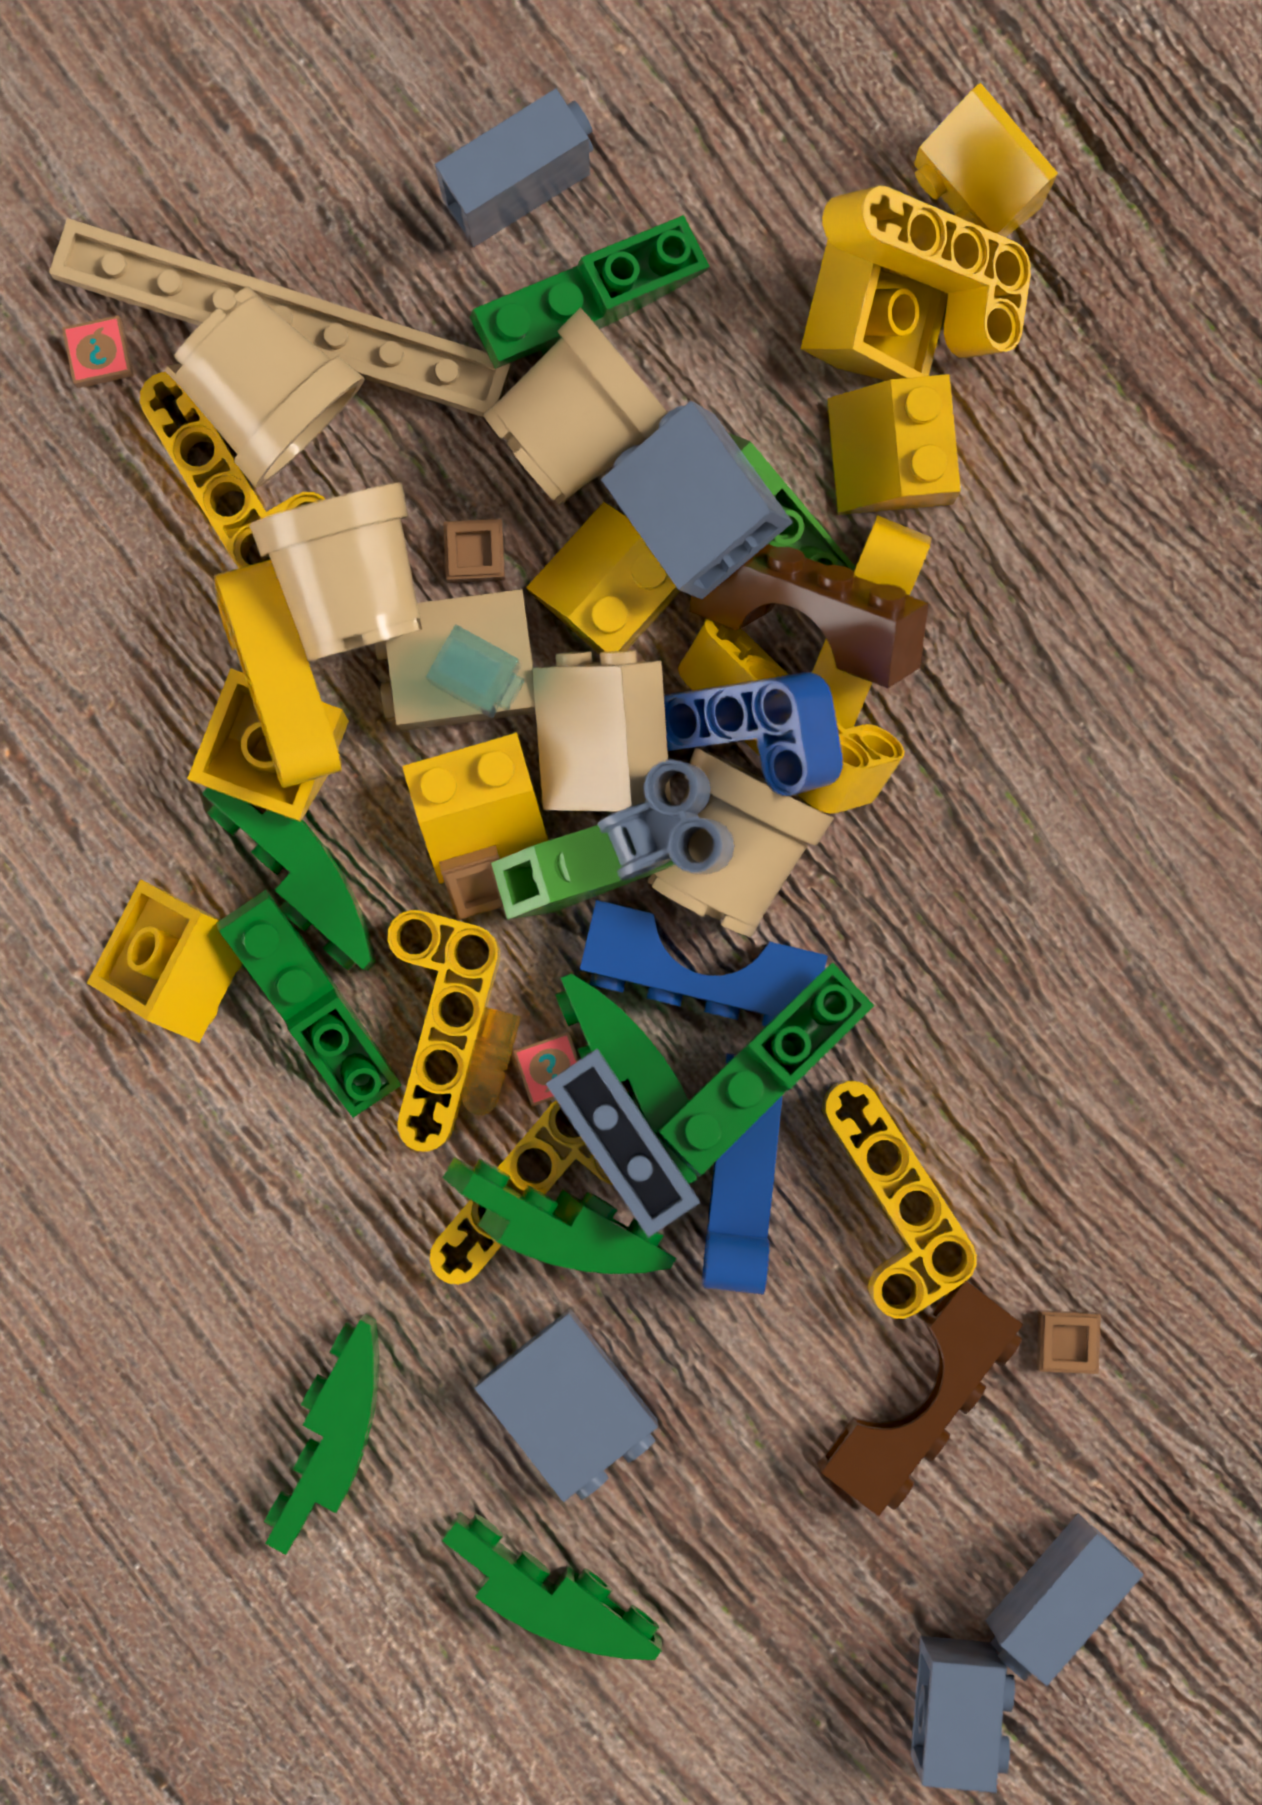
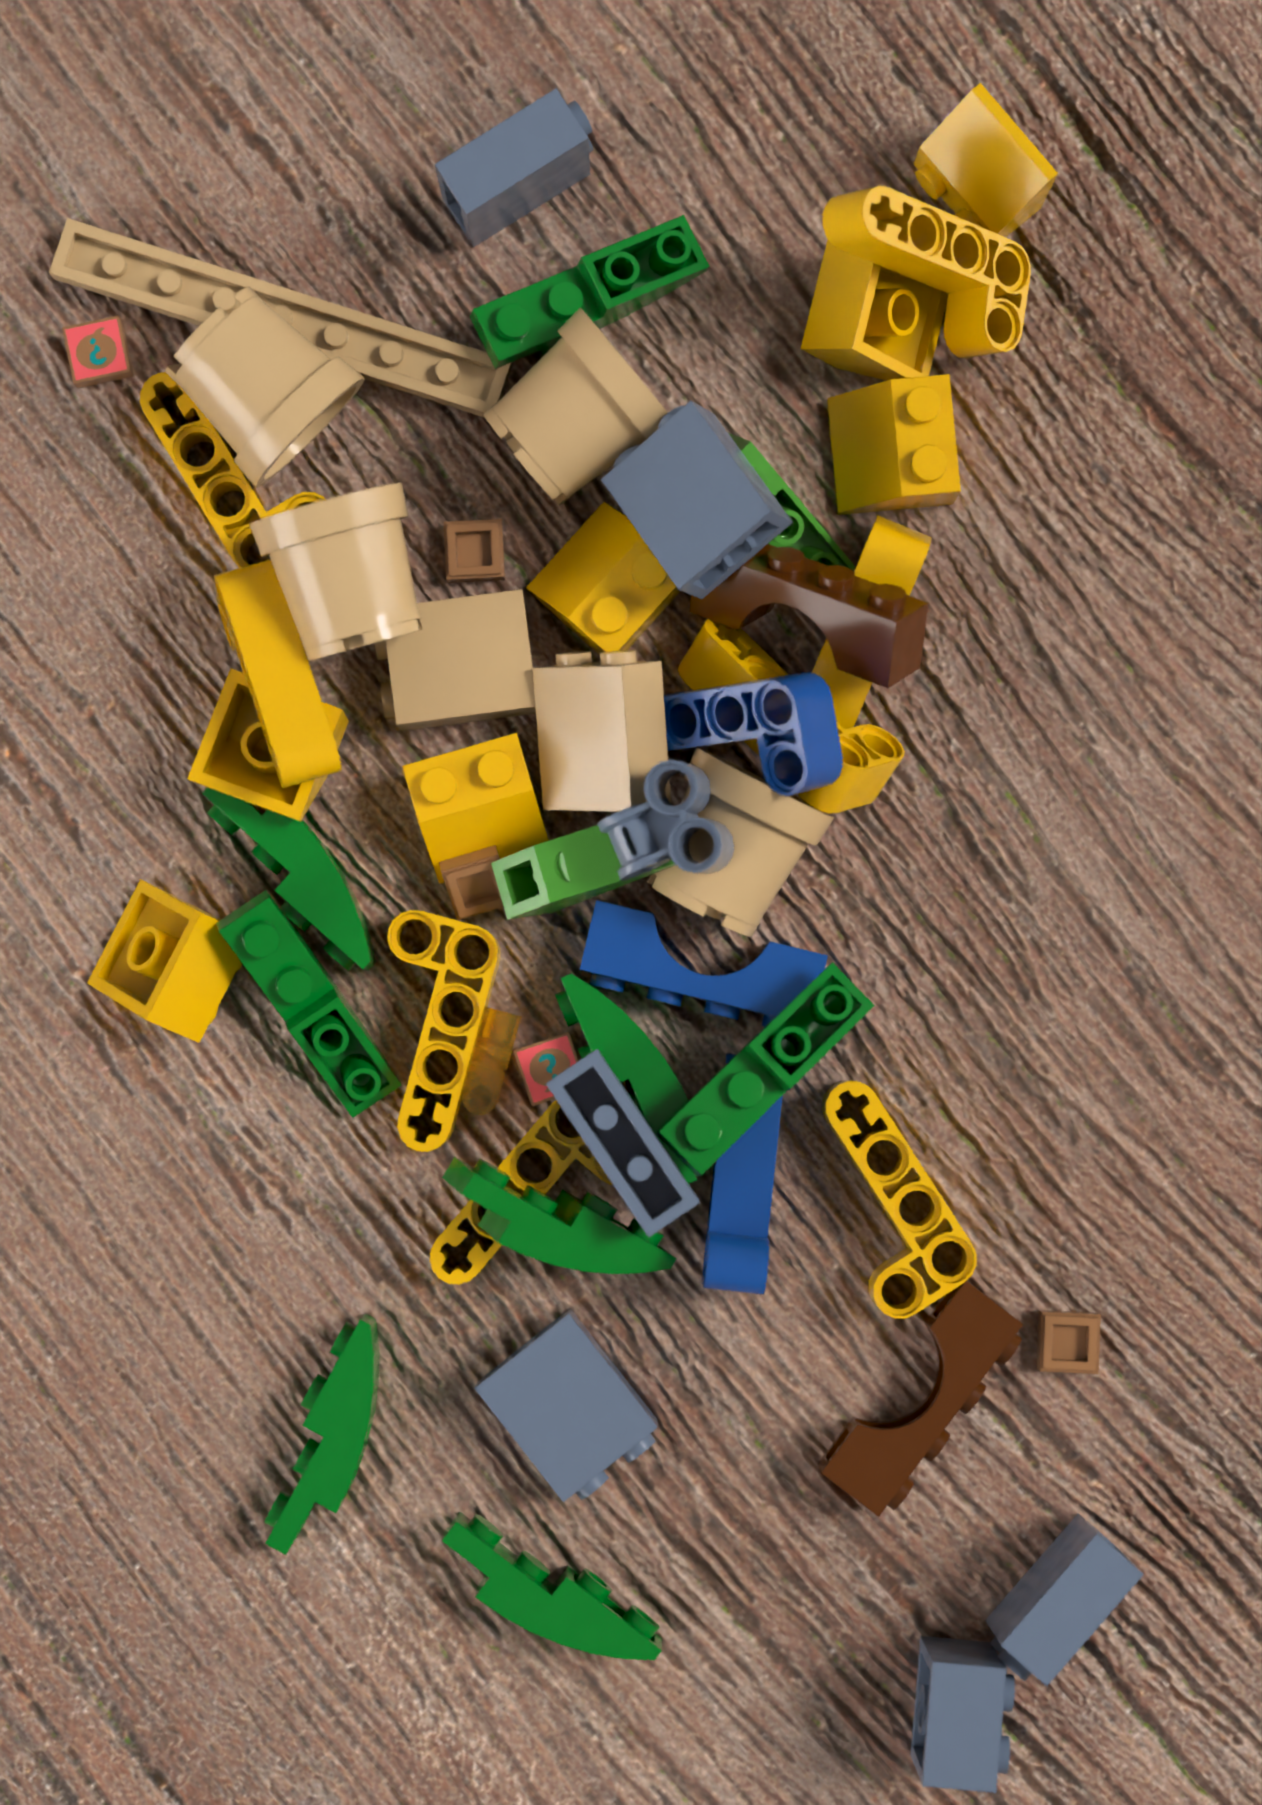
clear light blue brick [426,624,525,719] -> none

